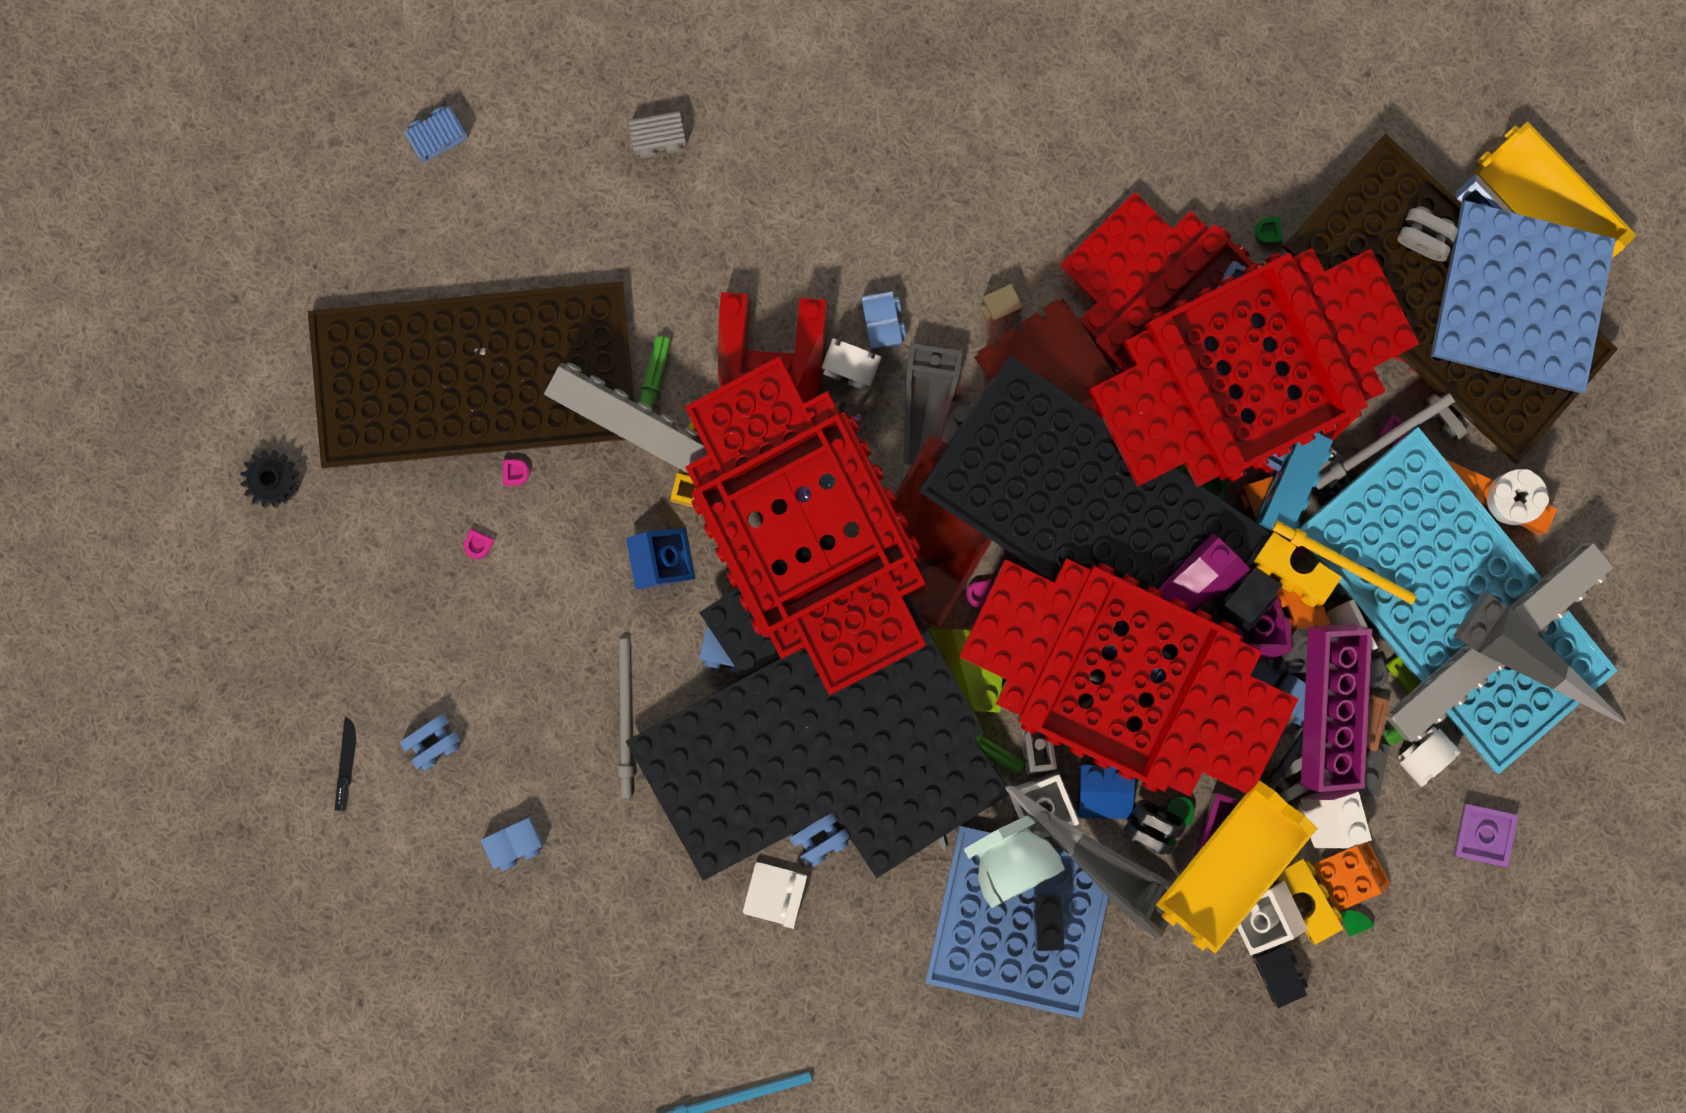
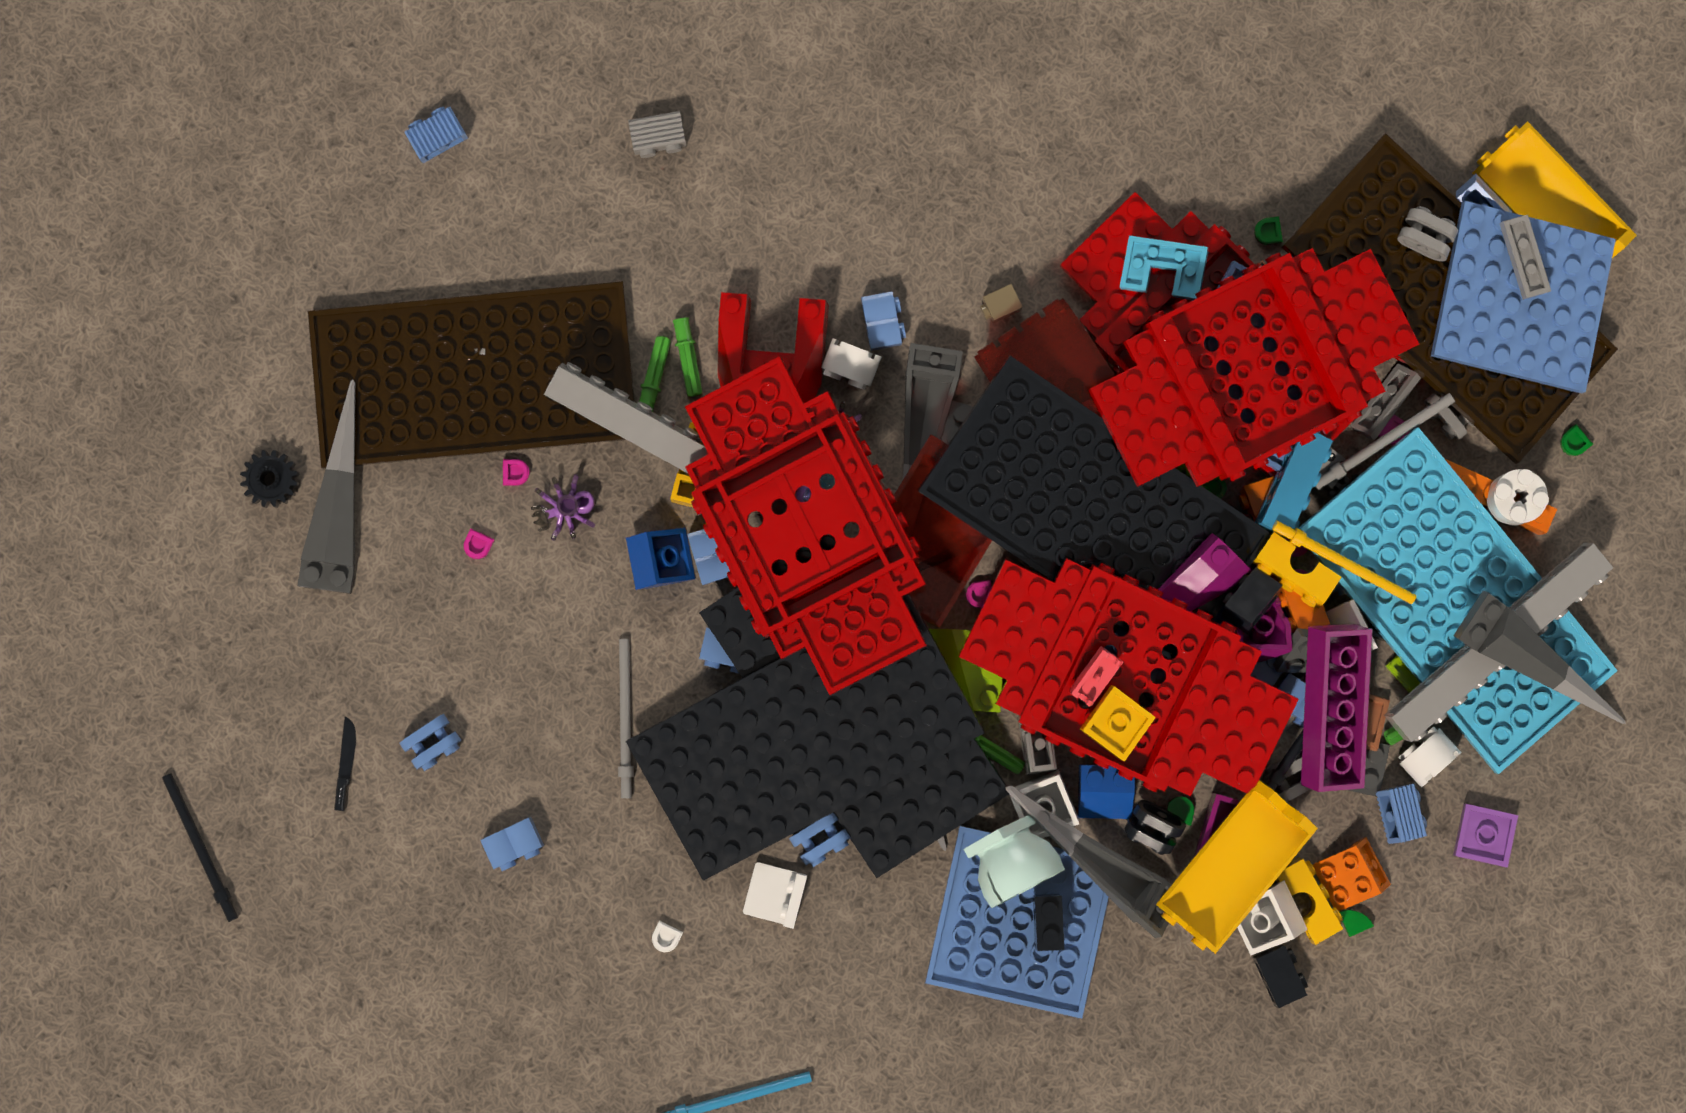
white slope [1299,789,1372,848] -> none
flat silver tile [1369,657,1389,688] -> none
none -> black bar [162,773,238,922]
none -> dark grey plate [297,379,356,594]
none -> animal [531,474,596,541]
none -> white tile [652,921,683,952]
none -> bright green axle [673,317,702,397]
none -> medium blue brick [687,529,730,585]
none -> coral hinge [1069,646,1123,707]
none -> yellow plate [1080,685,1156,762]
none -> medium azure plate [1120,236,1209,300]
none -> light grey plate [1351,363,1421,440]
none -> medium blue brick [1376,783,1427,844]
none -> light grey plate [1499,215,1551,300]
none -> green tile [1560,424,1593,456]

